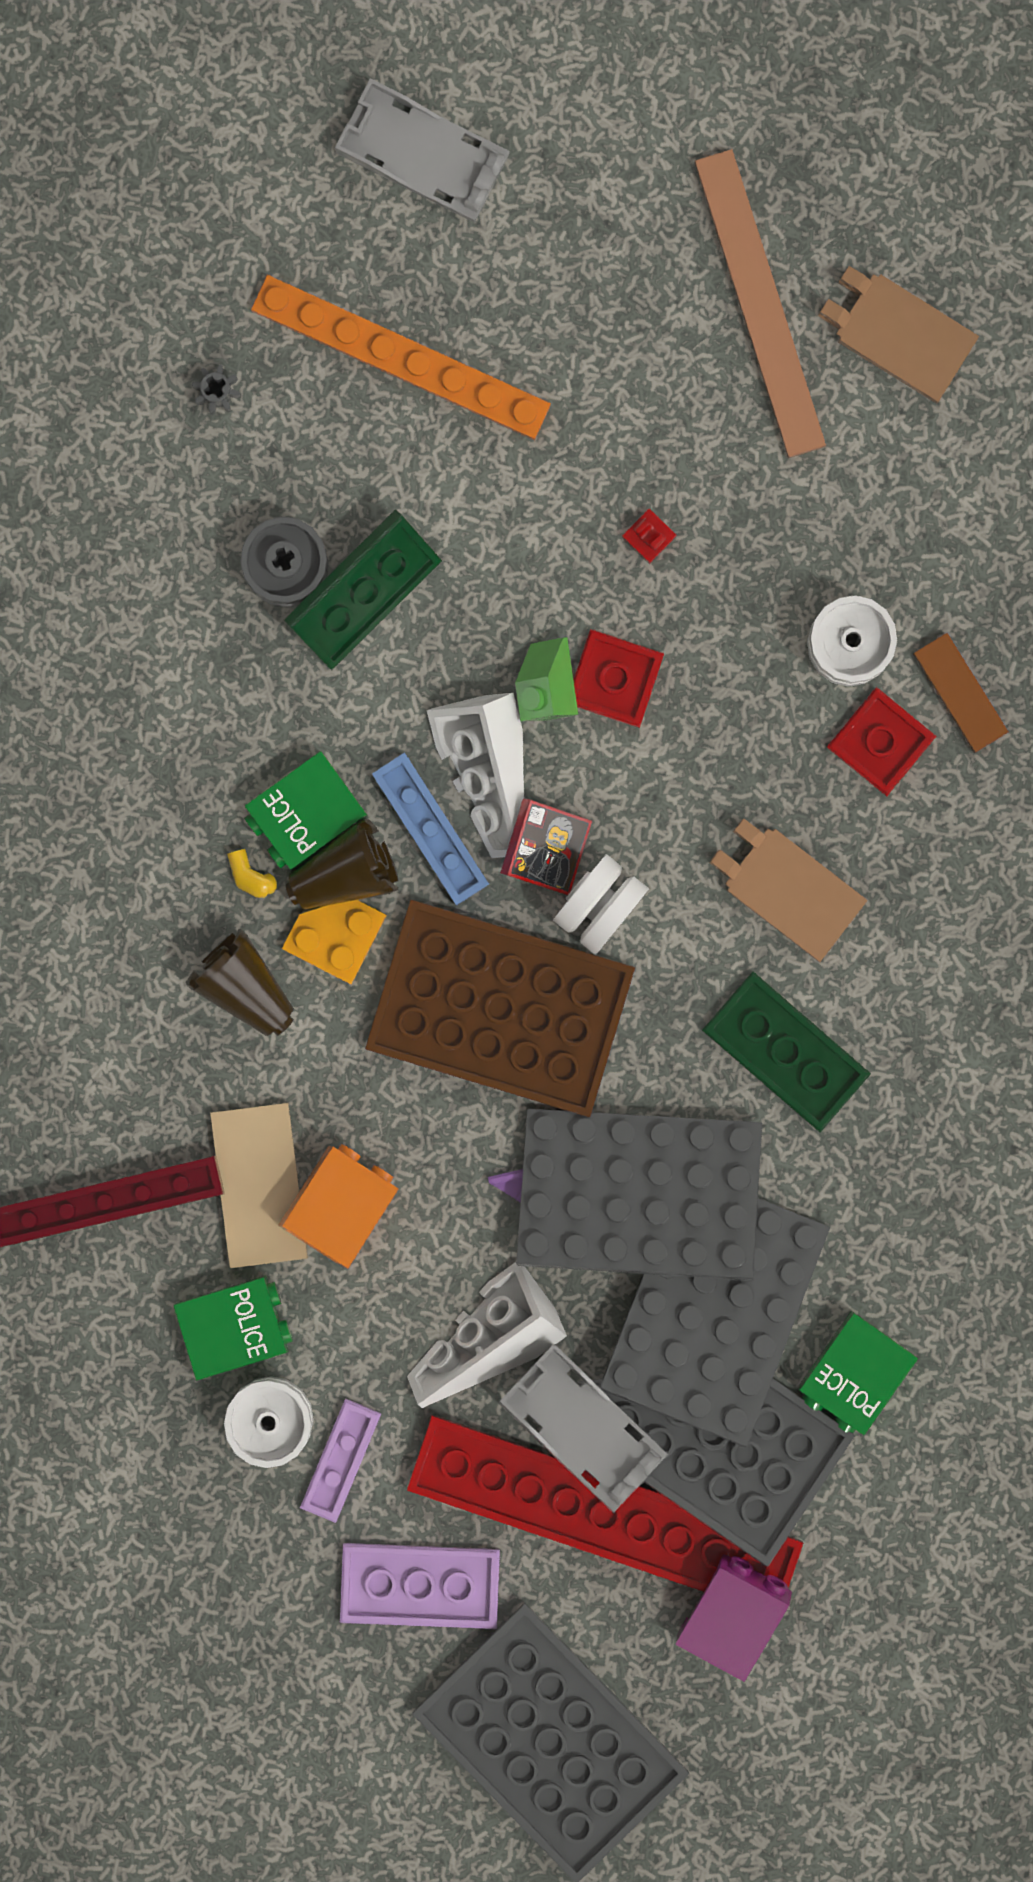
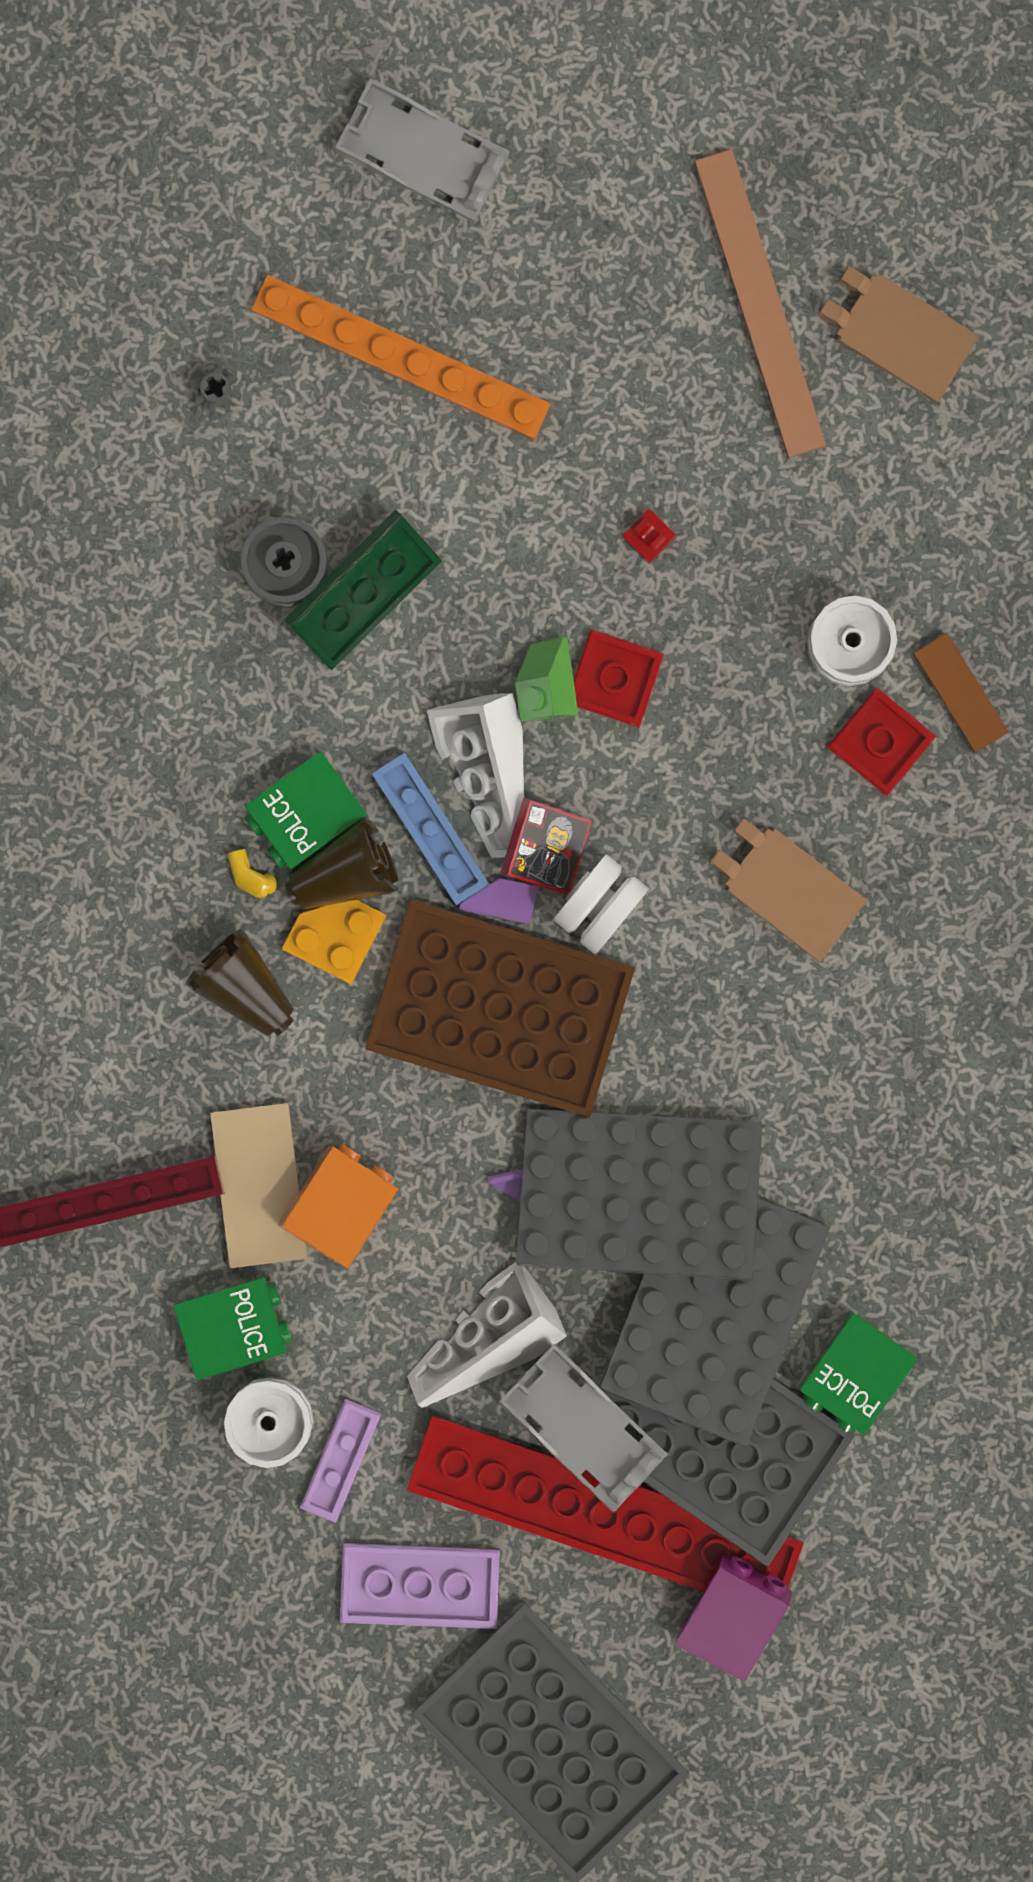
dark green tile [702,971,871,1133] -> none
none -> medium lavender tile [459,878,538,925]

